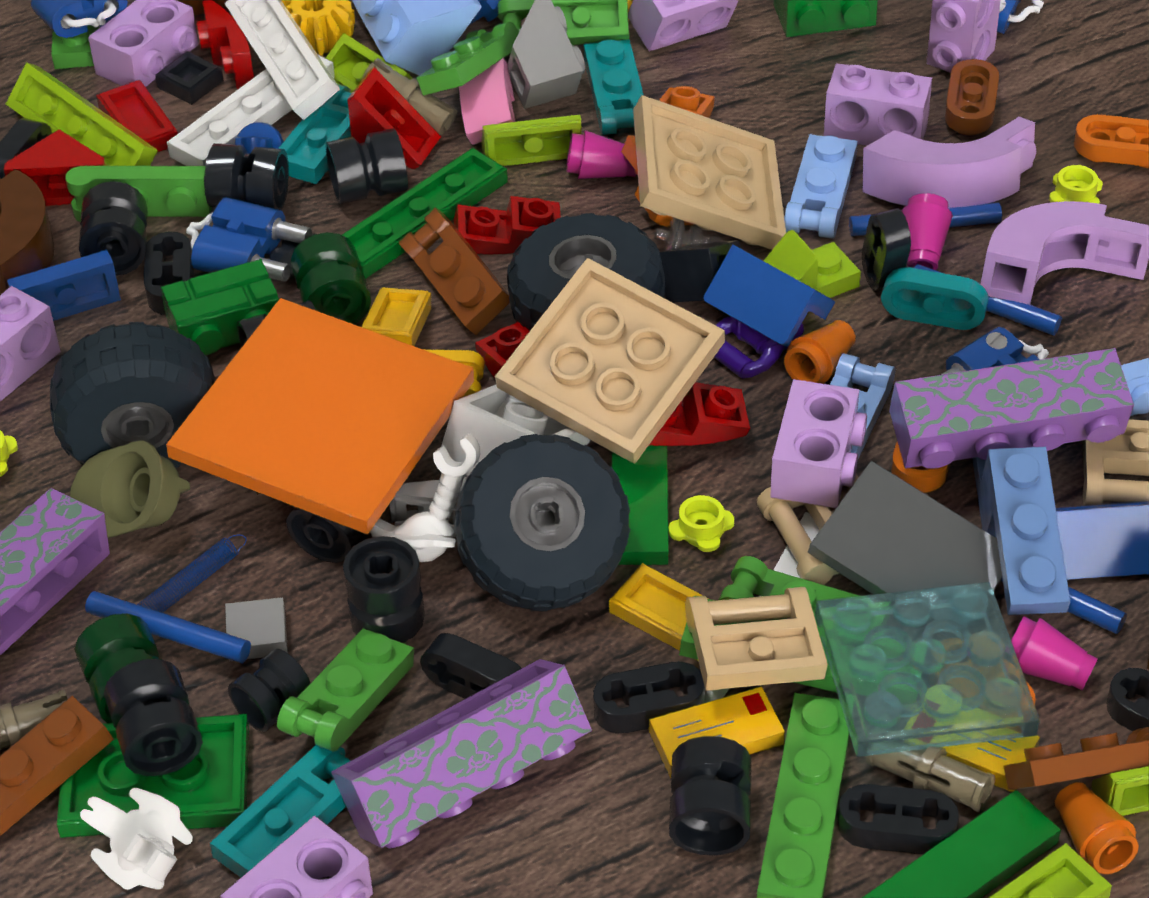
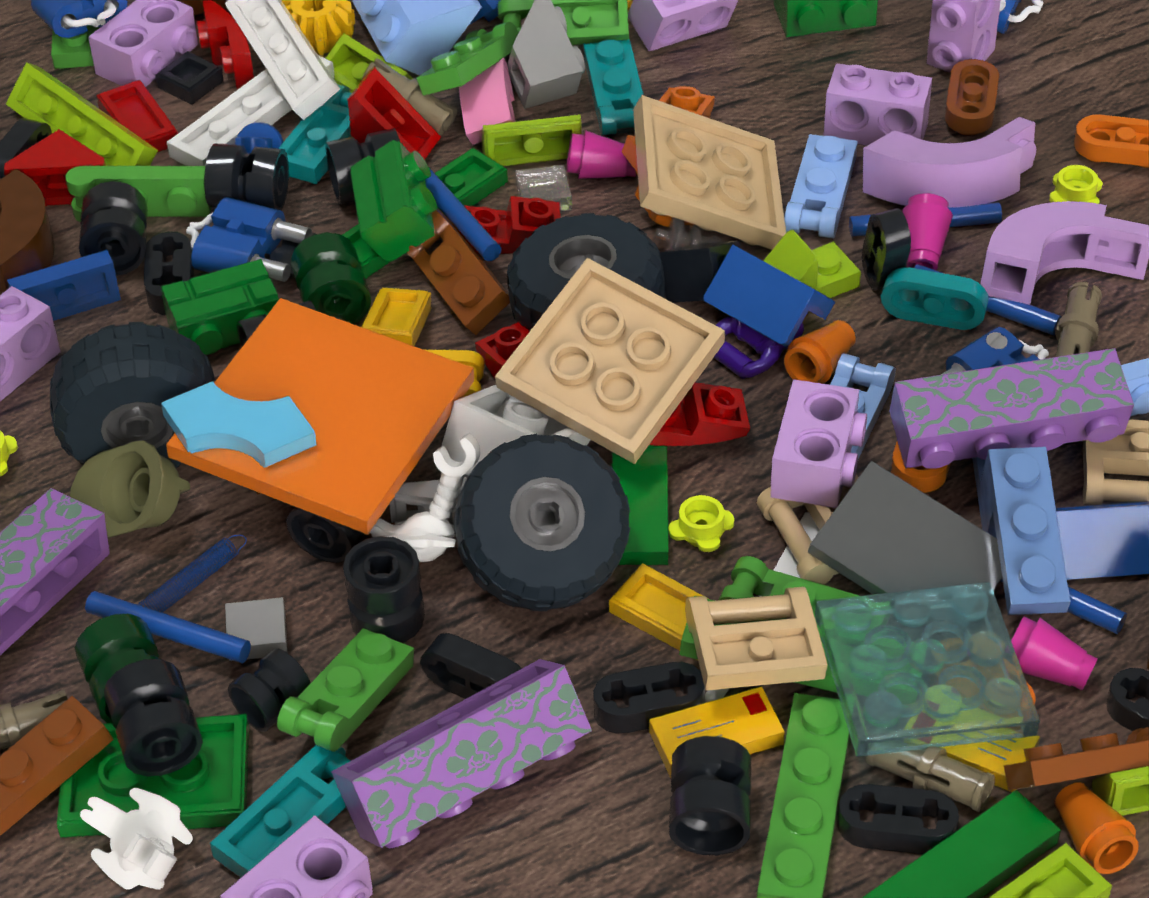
none -> medium azure tile [161,381,317,467]
none -> green brick [350,140,437,262]
none -> blue bar [425,168,501,261]
none -> clear tile [515,165,572,211]
none -> dark tan pin [1055,282,1102,357]

